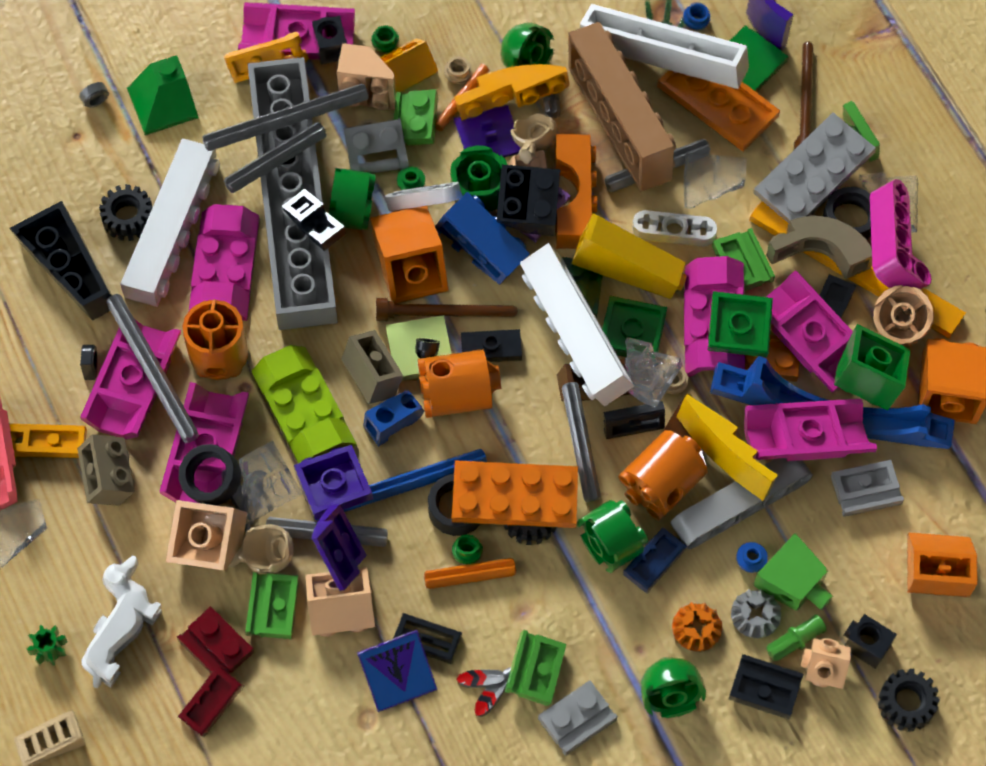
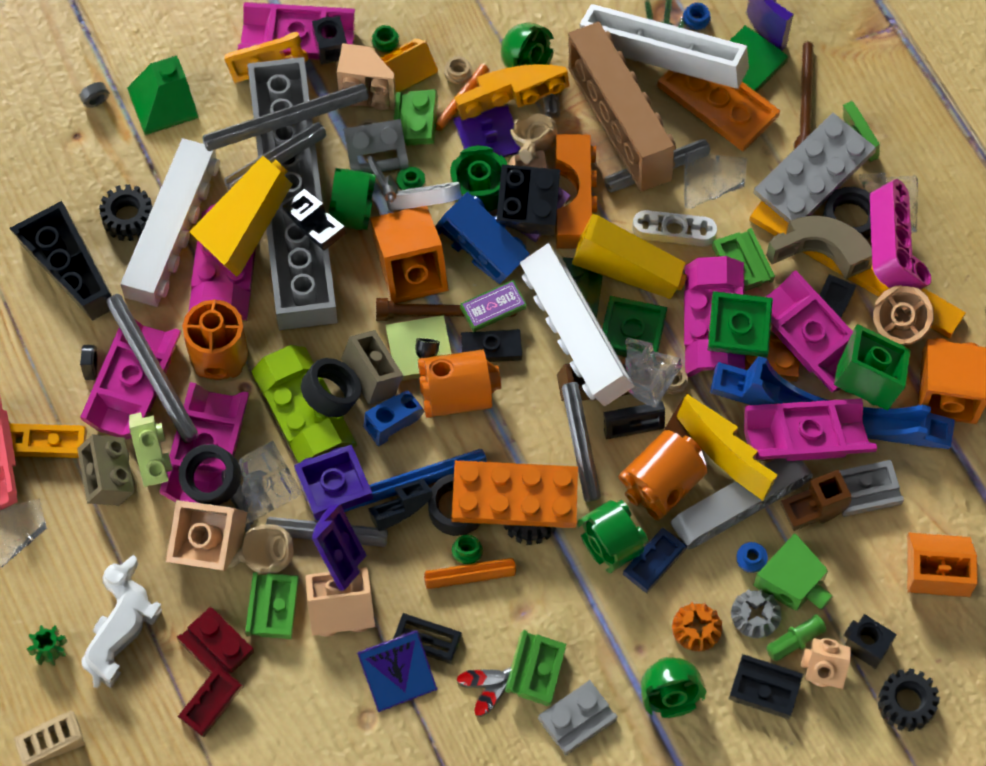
none -> yellowish green plate [129,412,173,487]
none -> yellow slope [189,156,293,277]
none -> black tyre [300,358,362,417]
none -> flat silver piece [367,156,397,203]
none -> black slope [368,479,433,531]
none -> tile [460,280,527,332]
none -> reddish brown brick [781,469,852,531]

